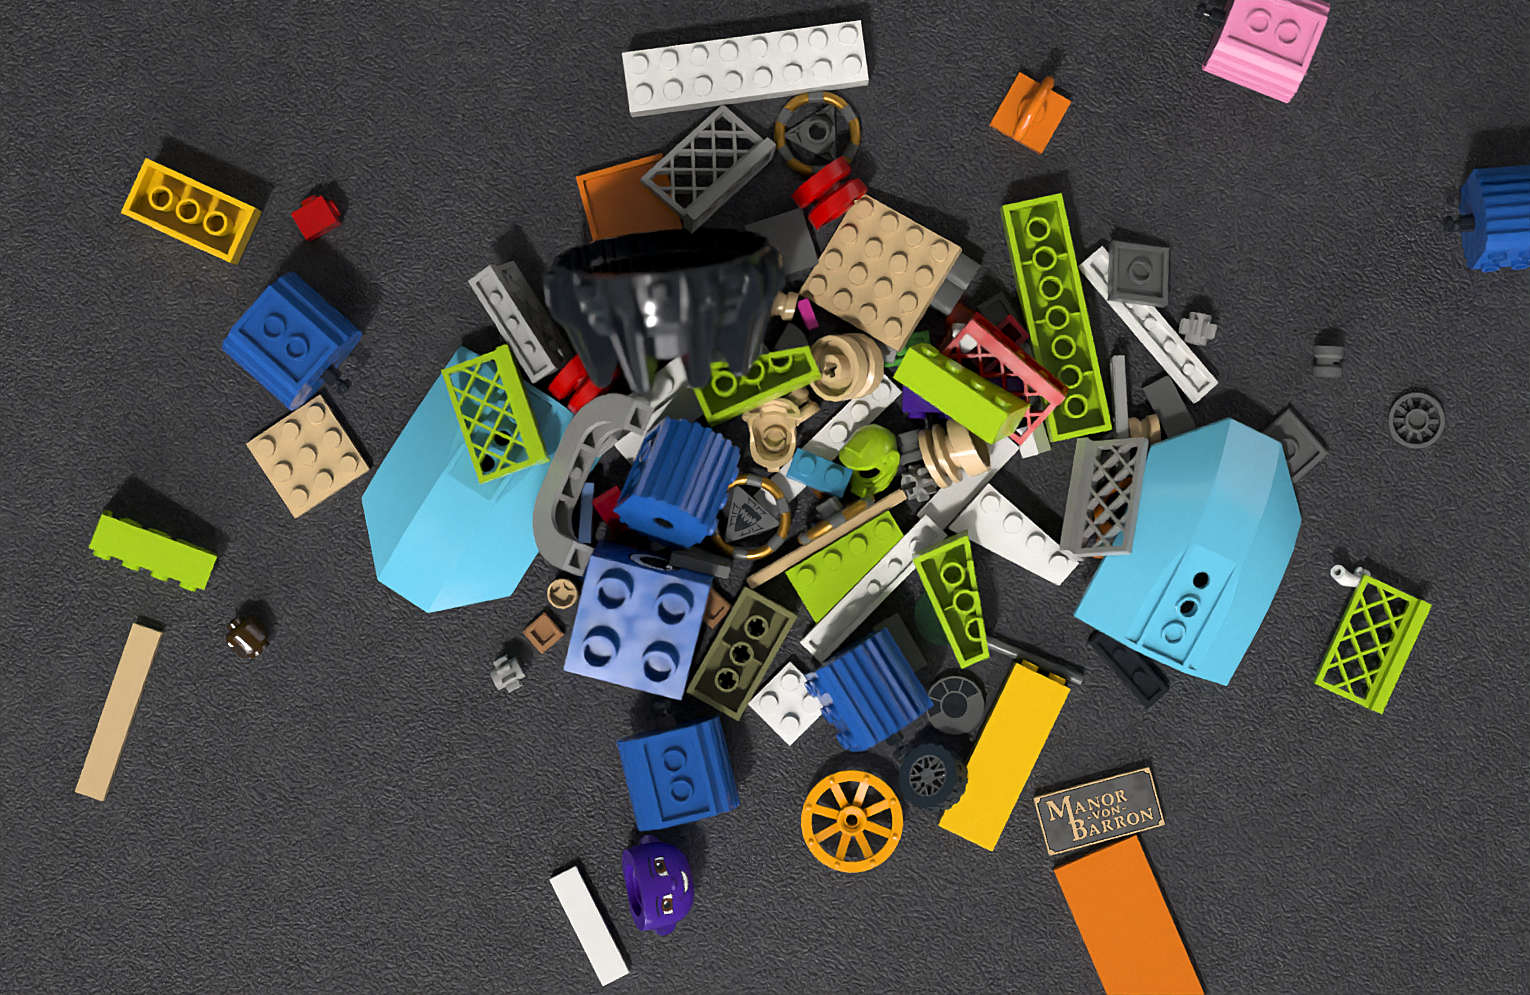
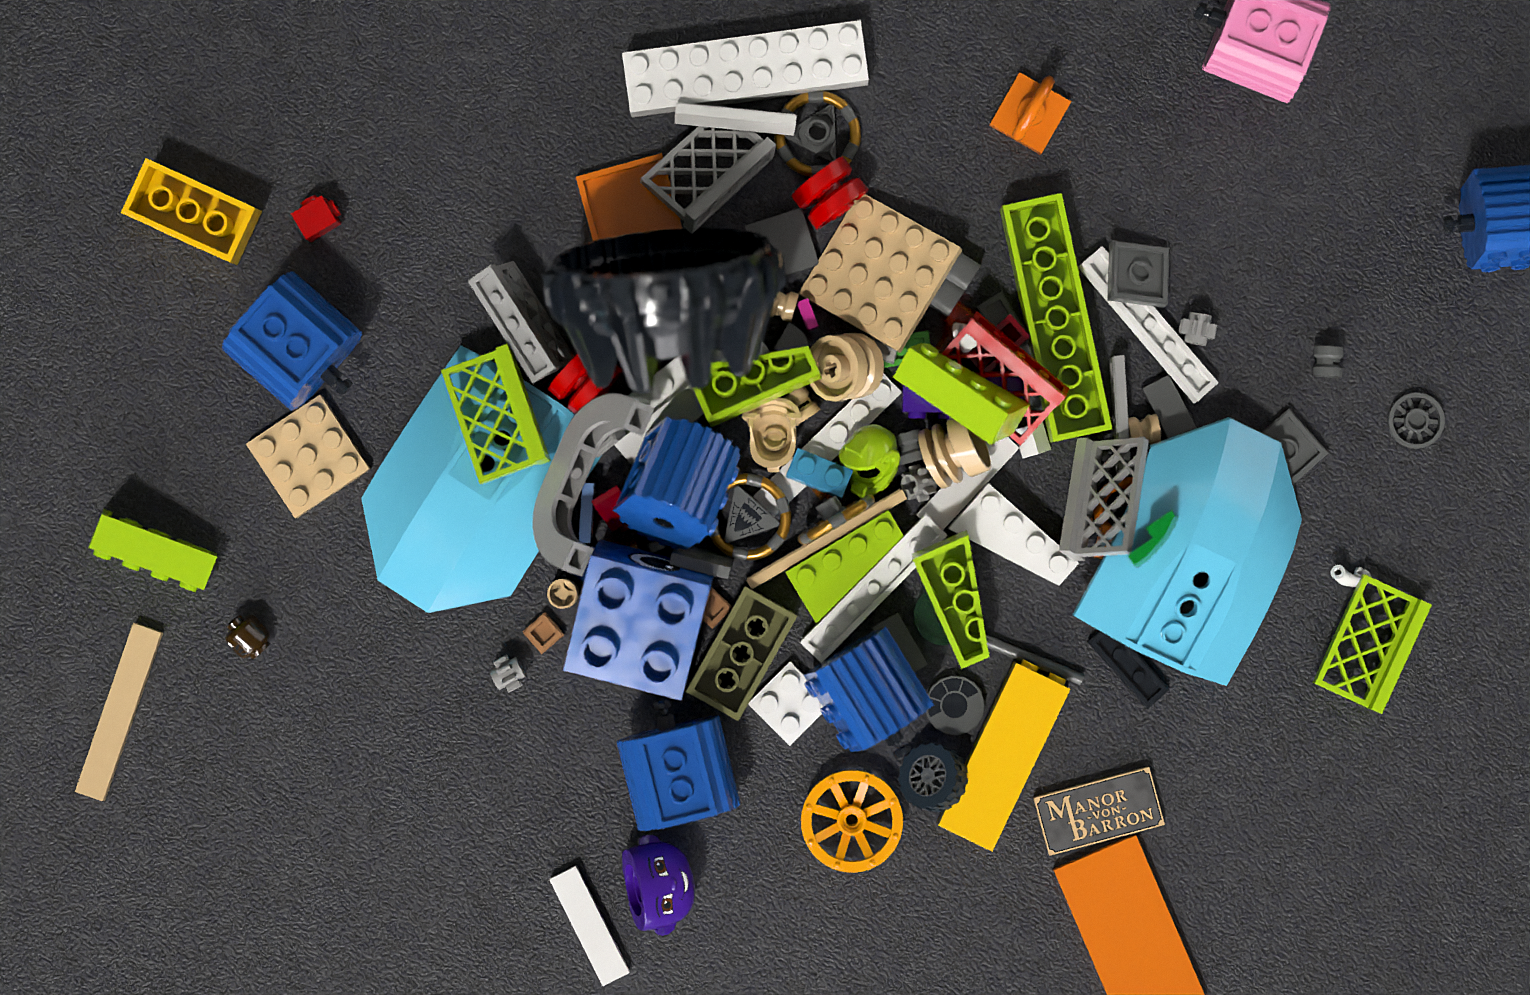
none -> white tile [675,102,796,136]
none -> green slope [1127,510,1178,568]

